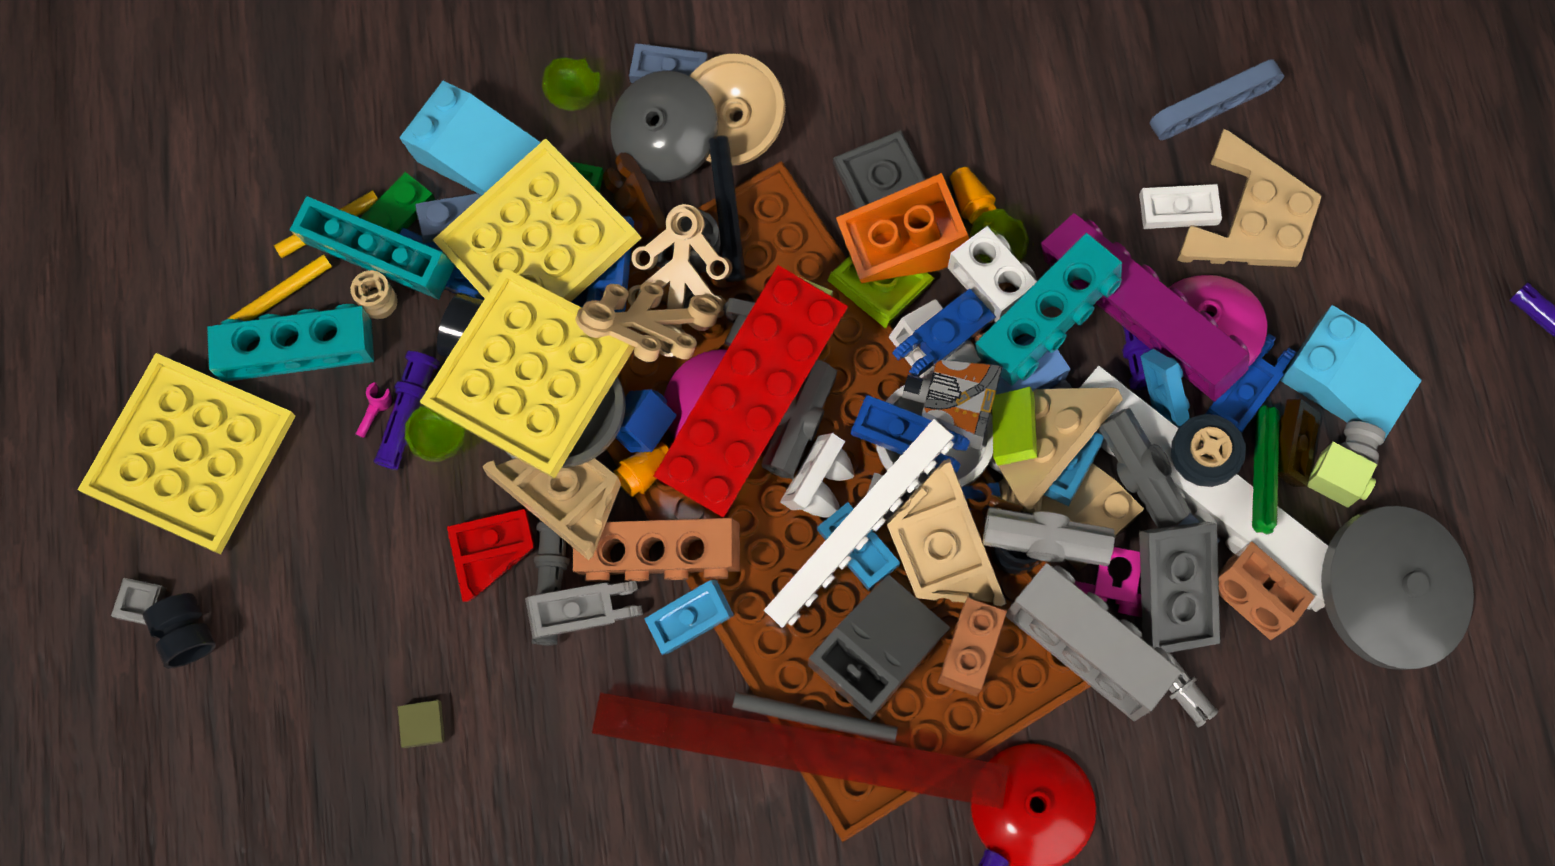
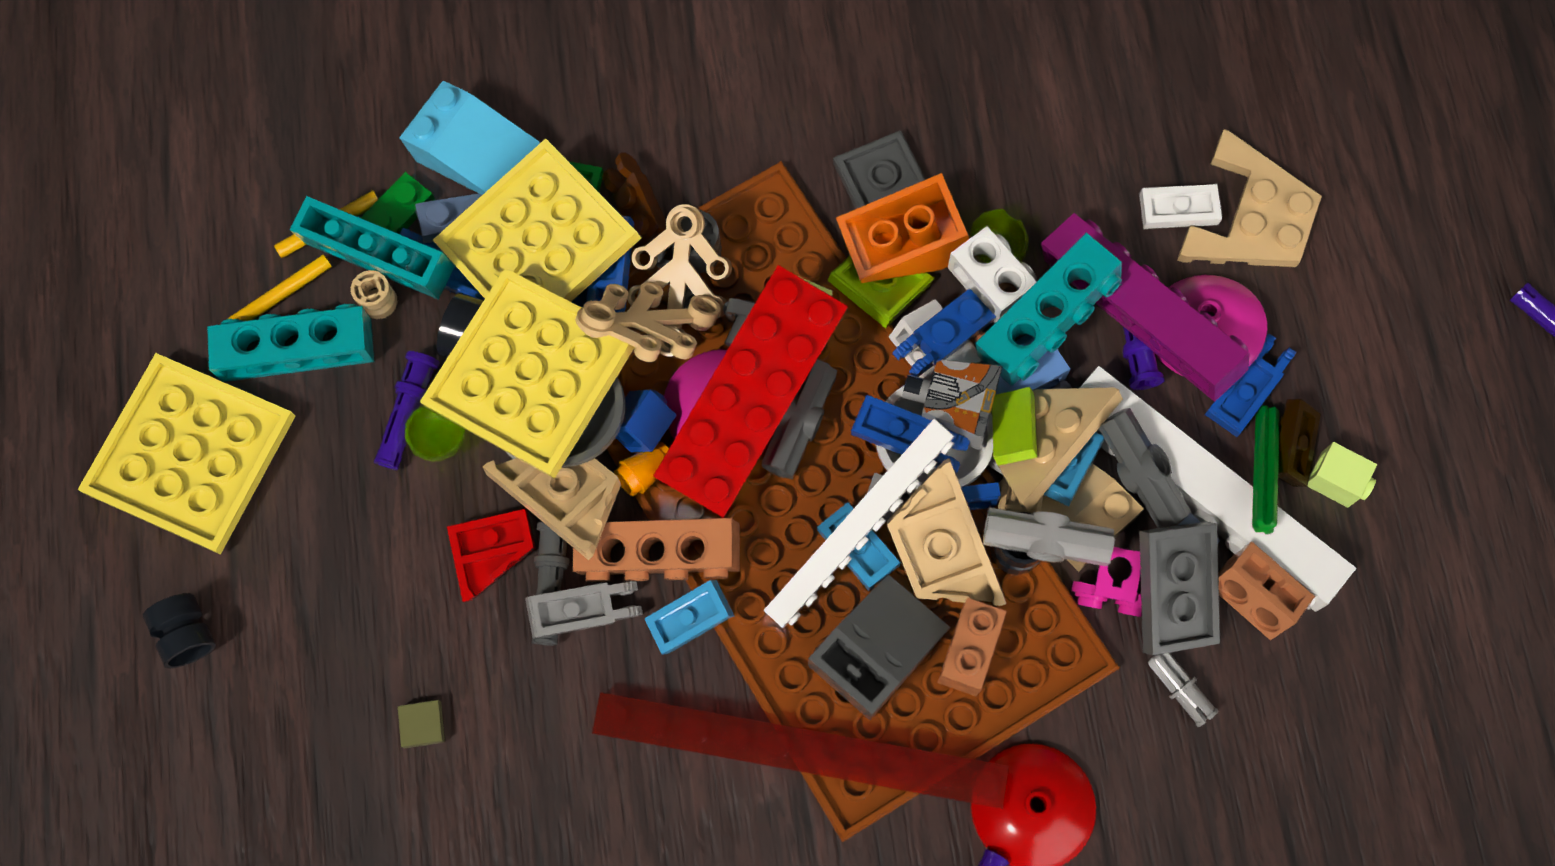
light grey tile [111,578,167,625] -> none
dark pink hand [355,382,392,438] -> none
clear neon green hair [542,57,600,111] -> none
dark grey dish [610,71,718,183] -> none
sand blue plate [629,43,708,83] -> none
tan dish [690,54,786,166] -> none
black axle [709,135,746,282] -> none
dark grey bar [733,692,898,743] -> none
white tile [780,433,854,517] -> none
light orange cone [950,167,996,224] -> none
reddish brown hand [966,483,1024,513] -> none
light grey brick [1005,563,1182,722] -> none
dark azure plate [1140,349,1190,428] -> none
sand blue beam [1150,59,1284,140] -> none
black wheel [1171,414,1246,487] -> none
medium azure slope [1280,305,1422,438] -> none
dark grey dish [1321,506,1474,670] -> none
light grey wheel [1341,421,1386,464] -> none

